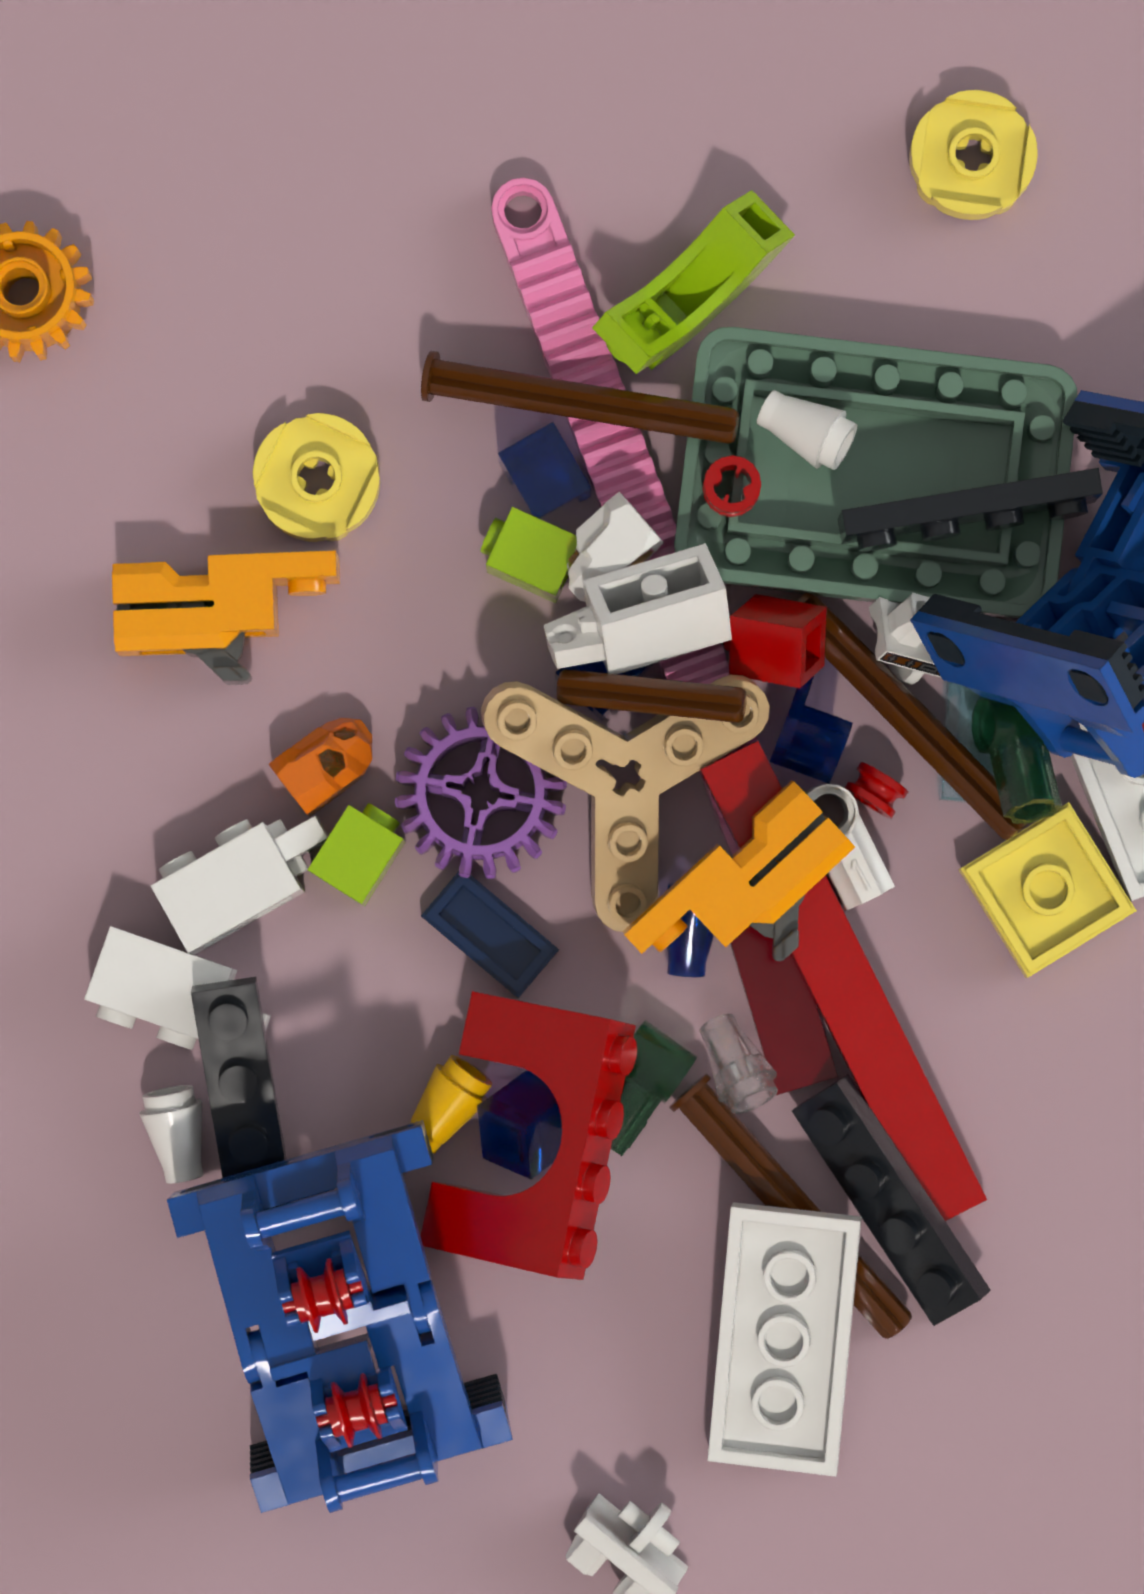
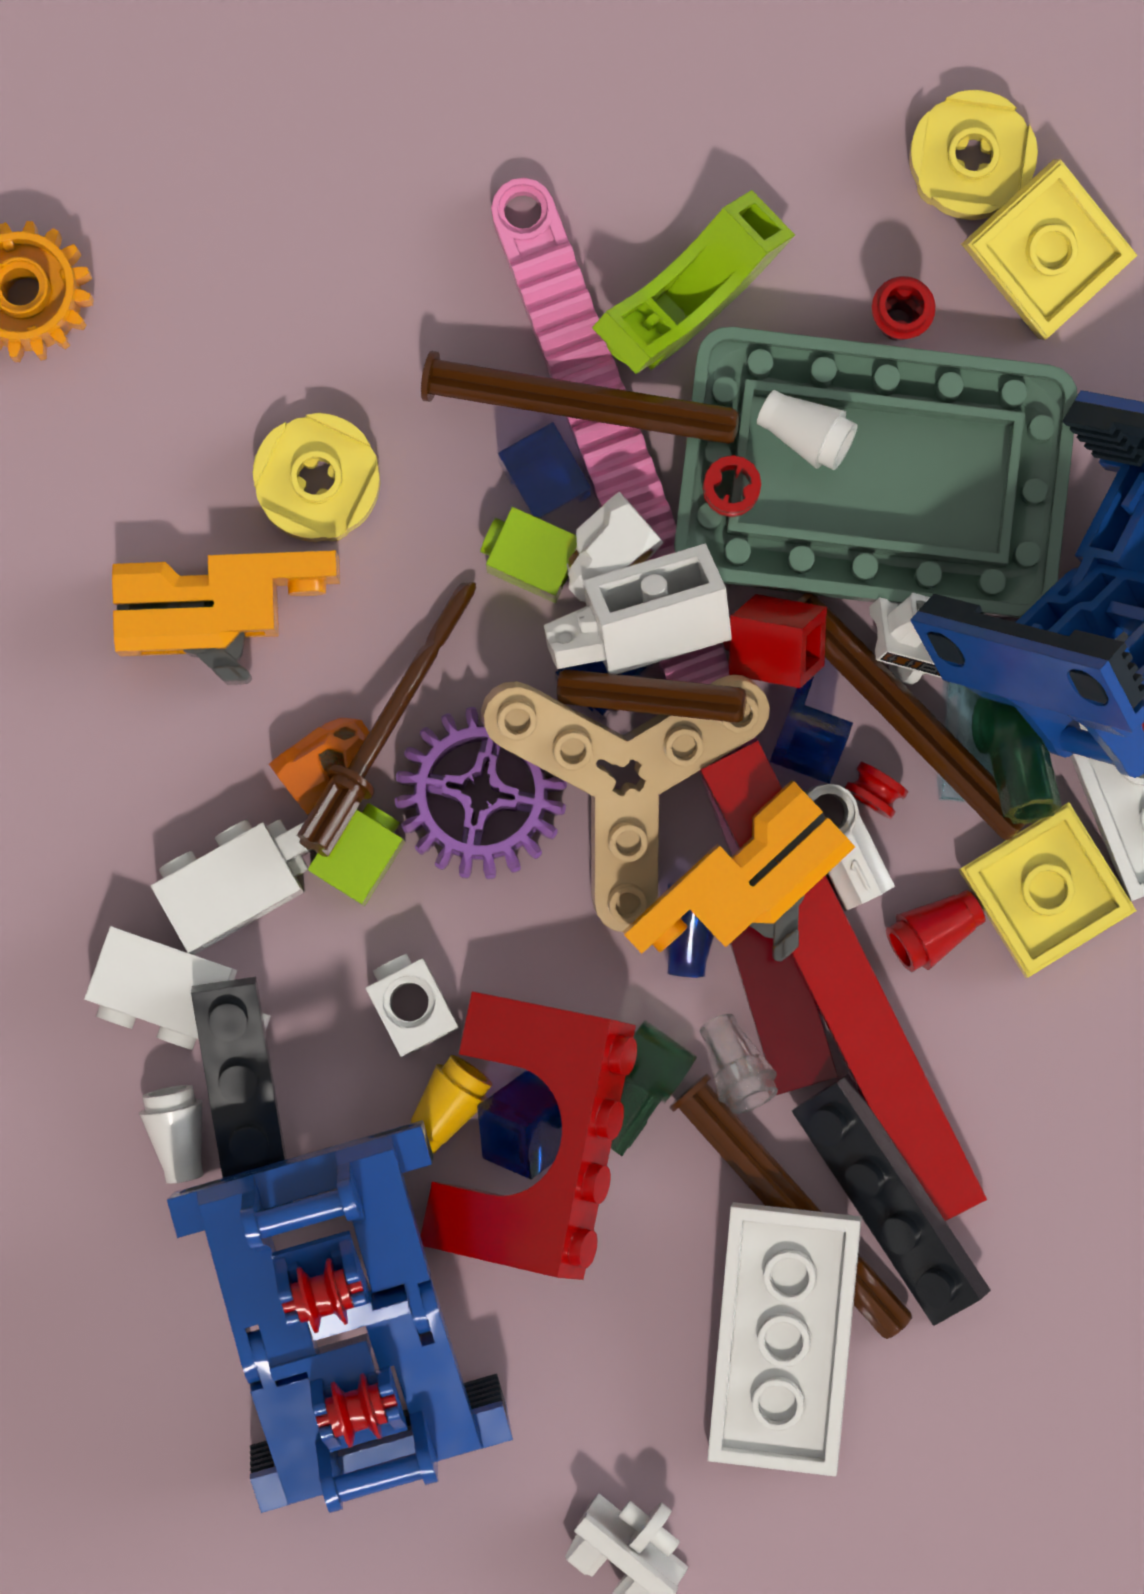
dark blue tile [421,871,559,999] -> none
black plate [837,468,1103,552] -> none
none -> reddish brown piece [296,582,476,857]
none -> white brick [366,954,460,1057]
none -> red cone [872,276,936,341]
none -> red cone [886,890,986,972]
none -> light yellow plate [961,159,1138,340]

